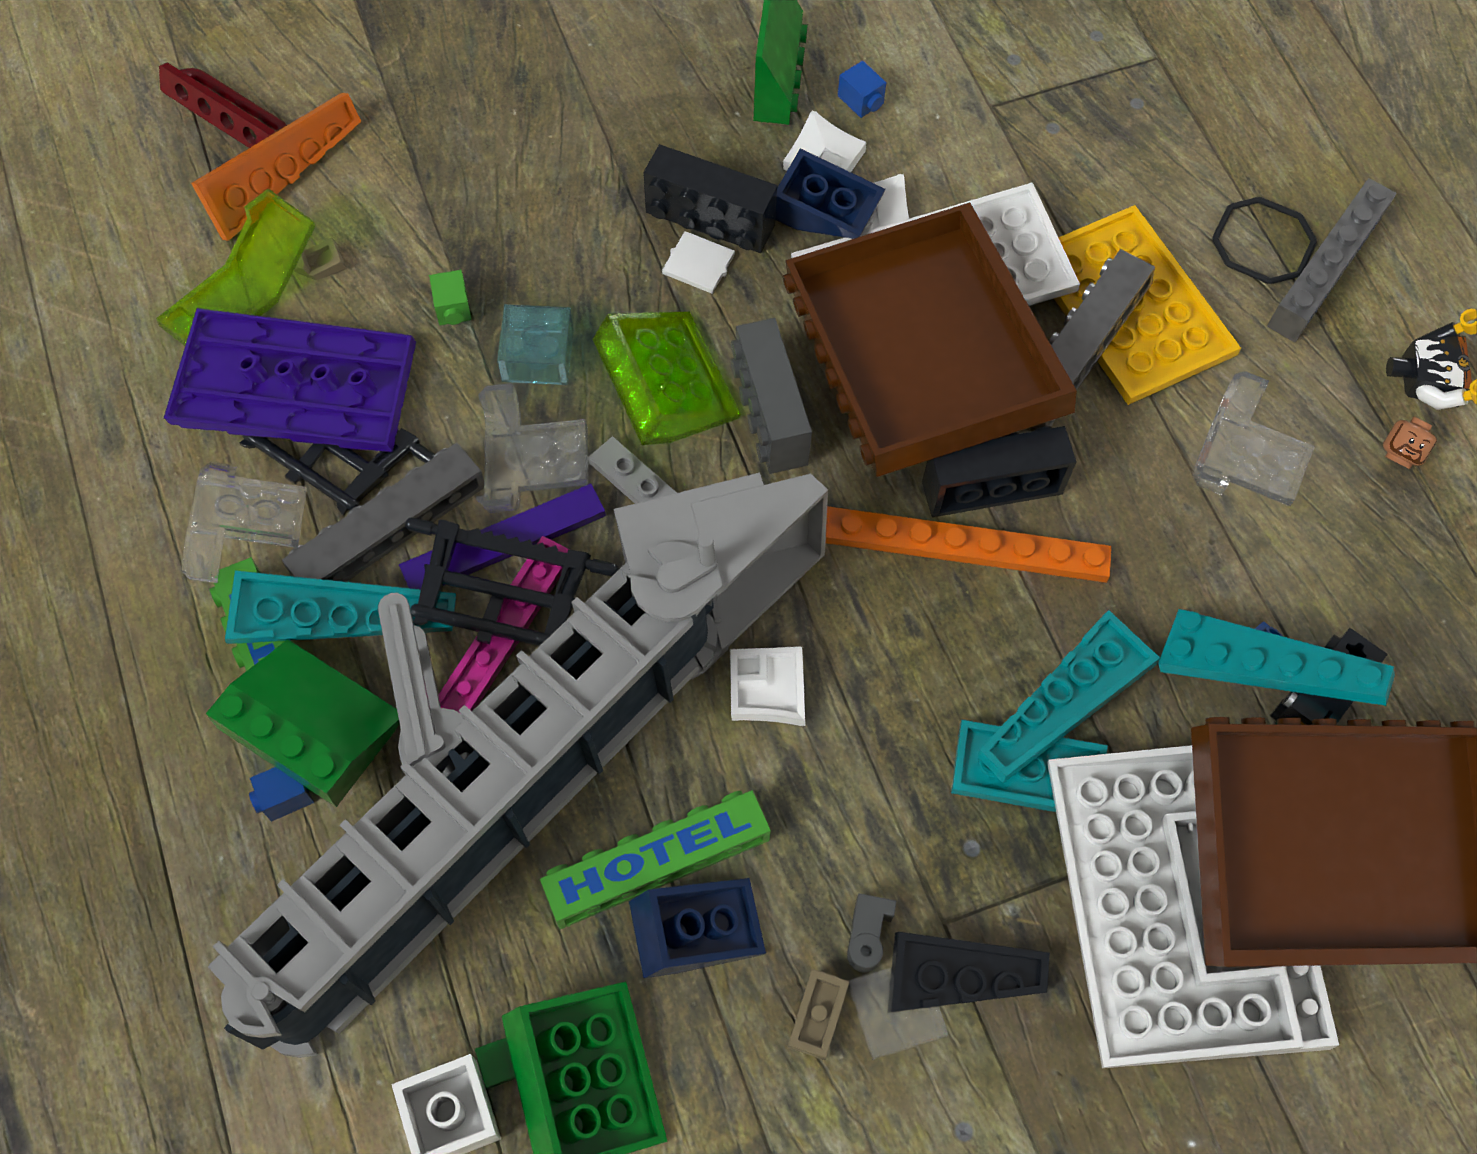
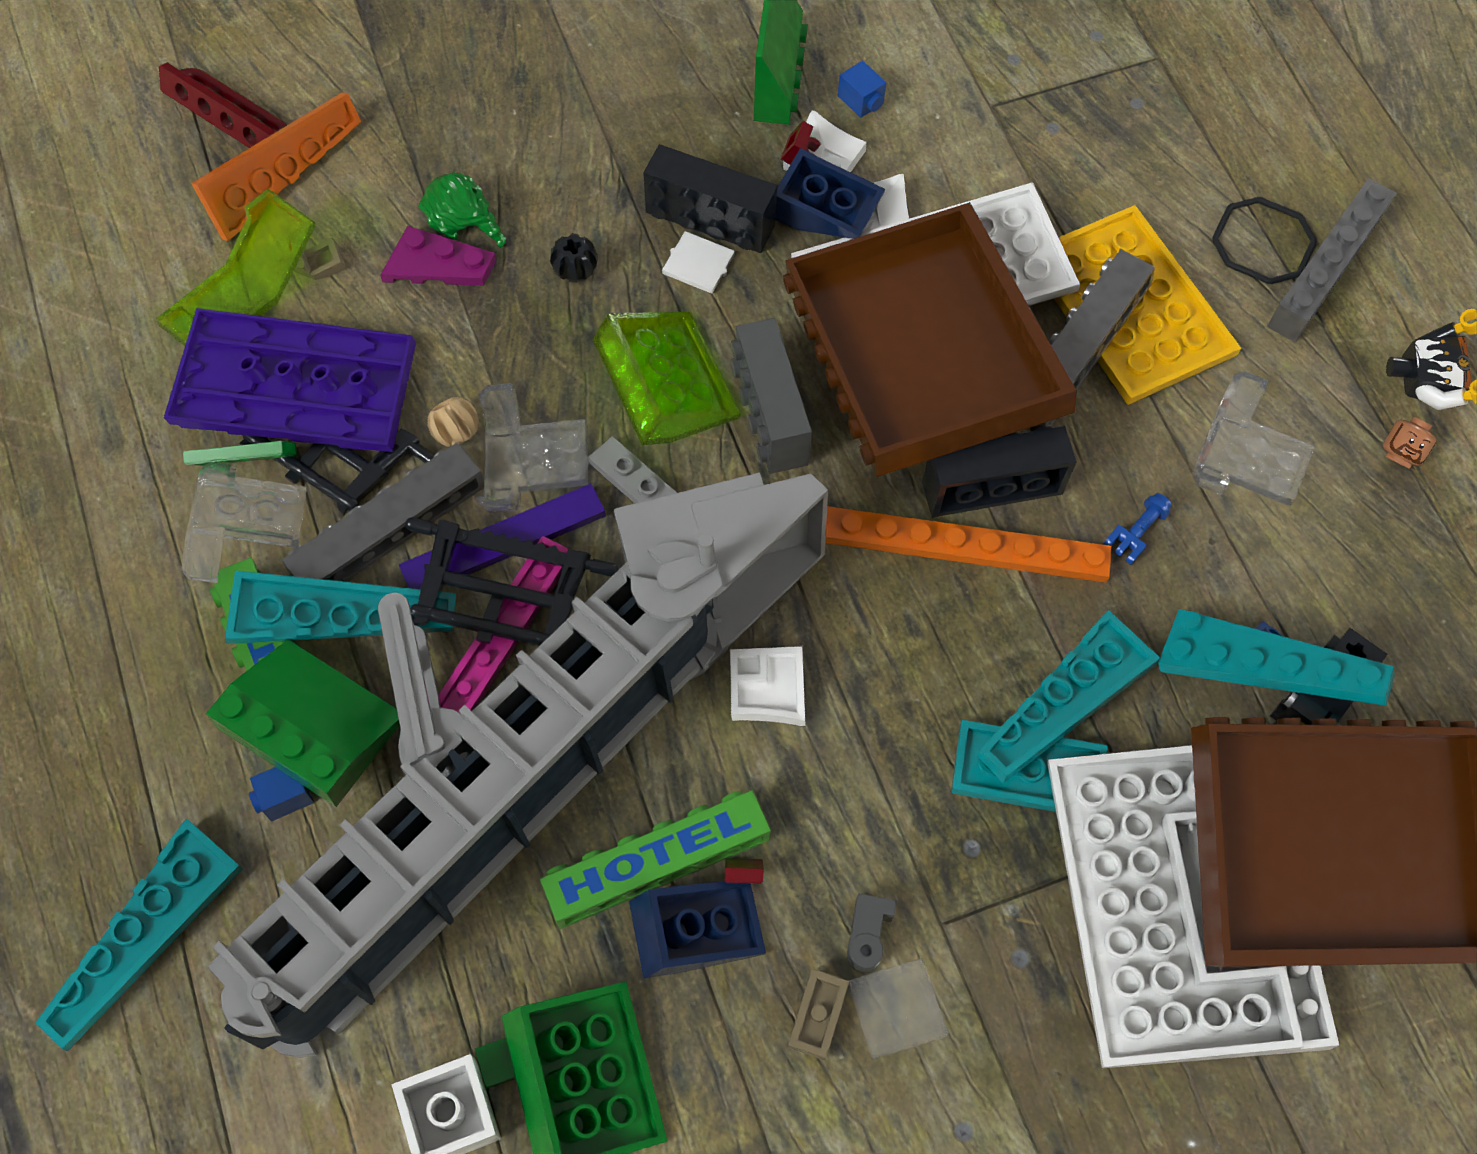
bright green brick [429,270,472,326] -> none
clear light blue brick [497,304,573,385] -> none
black wing [887,932,1050,1013] -> none
none -> teal wing [35,819,243,1051]
none -> tile [183,441,297,466]
none -> magenta wing [380,226,497,286]
none -> green hair [418,172,506,248]
none -> tan piece [428,397,479,447]
none -> black piece [550,233,598,283]
none -> dark red tile [725,858,764,884]
none -> dark red tile [781,121,821,165]
none -> blue hinge [1103,493,1172,565]

